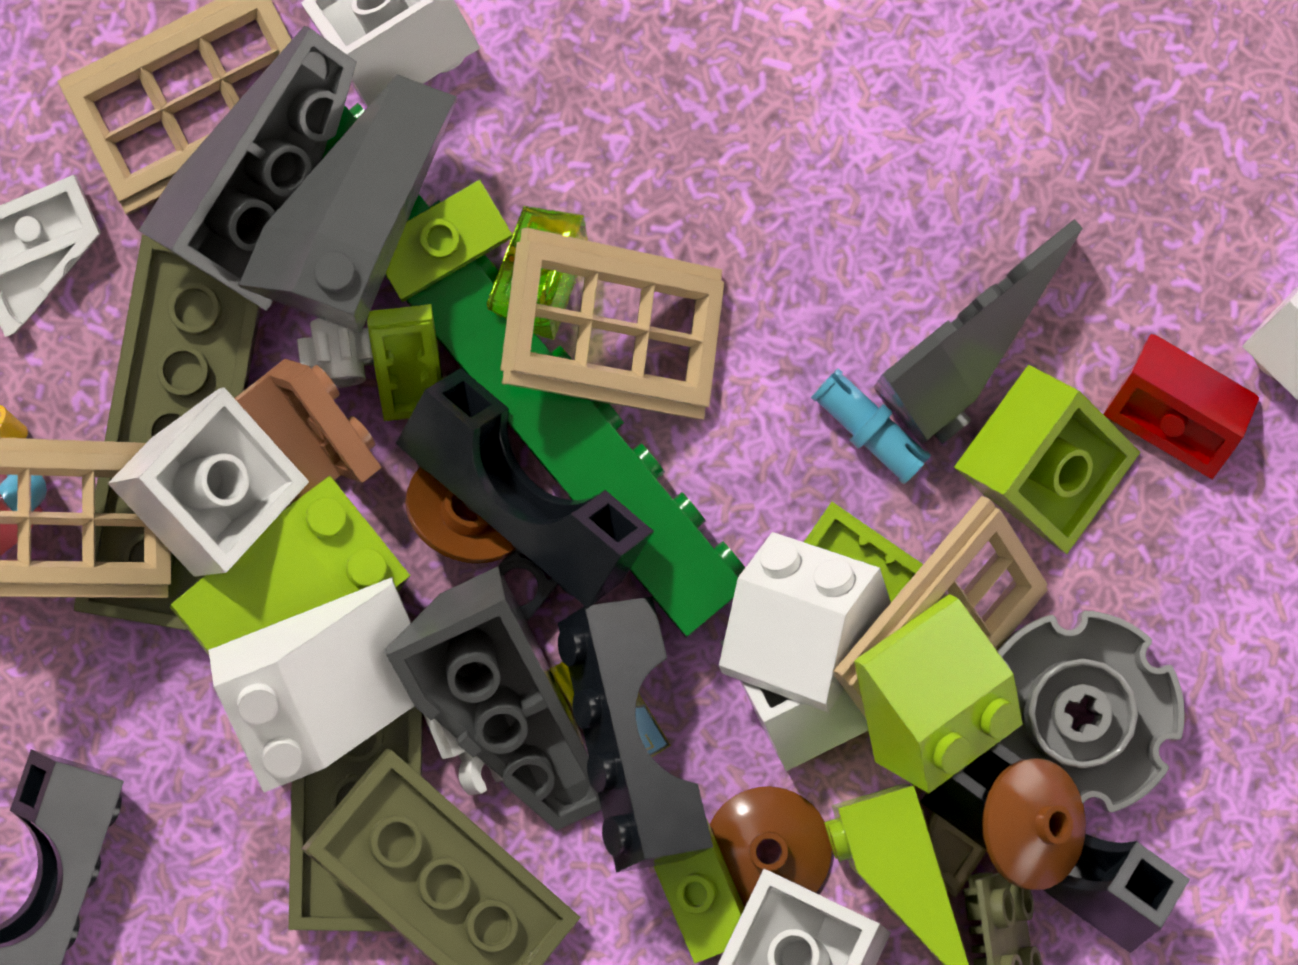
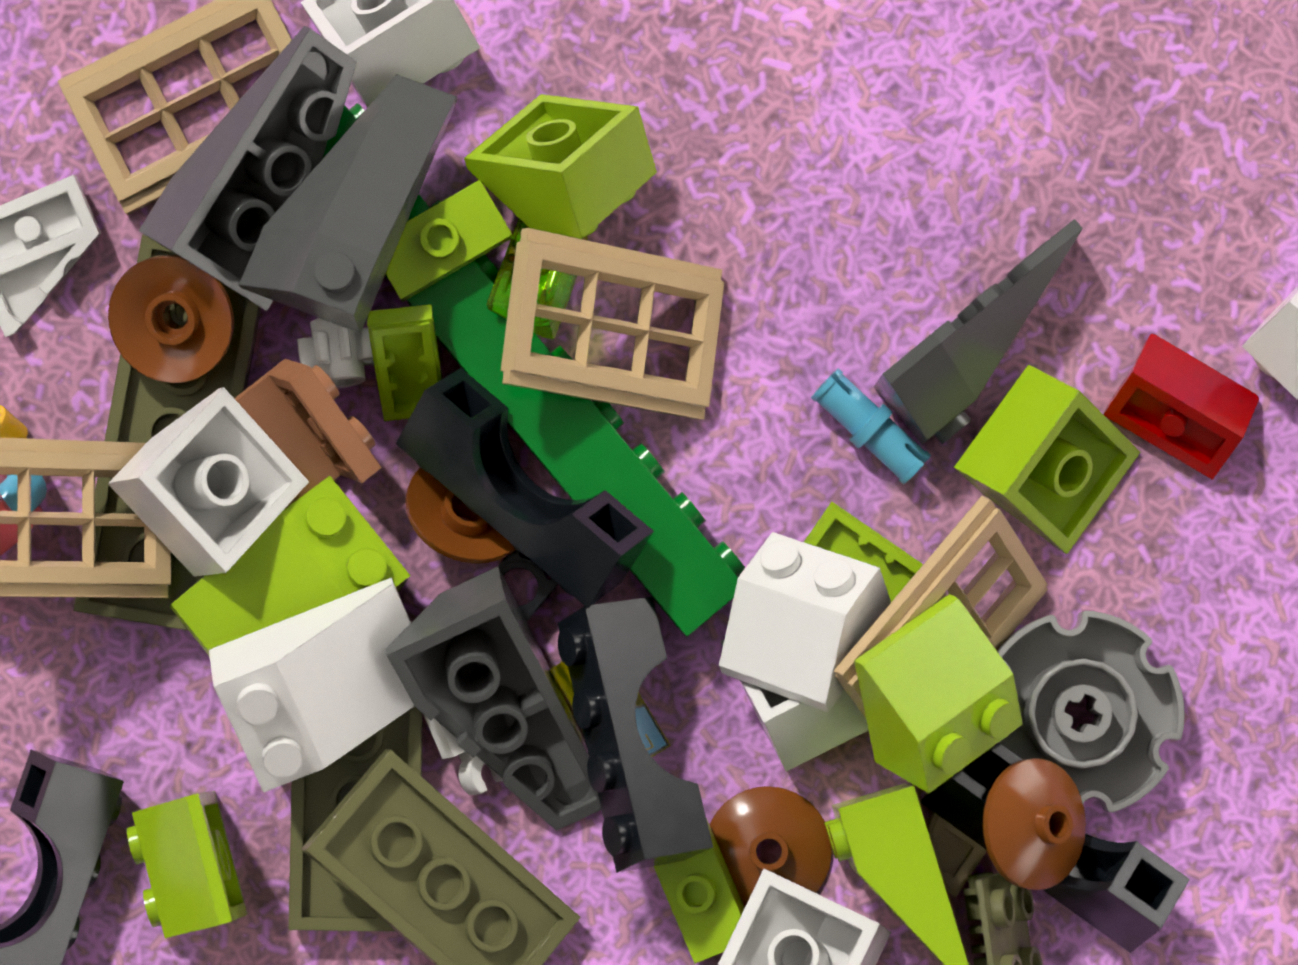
none -> dark orange dish [108,255,234,383]
none -> lime slope [127,791,248,938]
none -> lime slope [464,94,657,239]

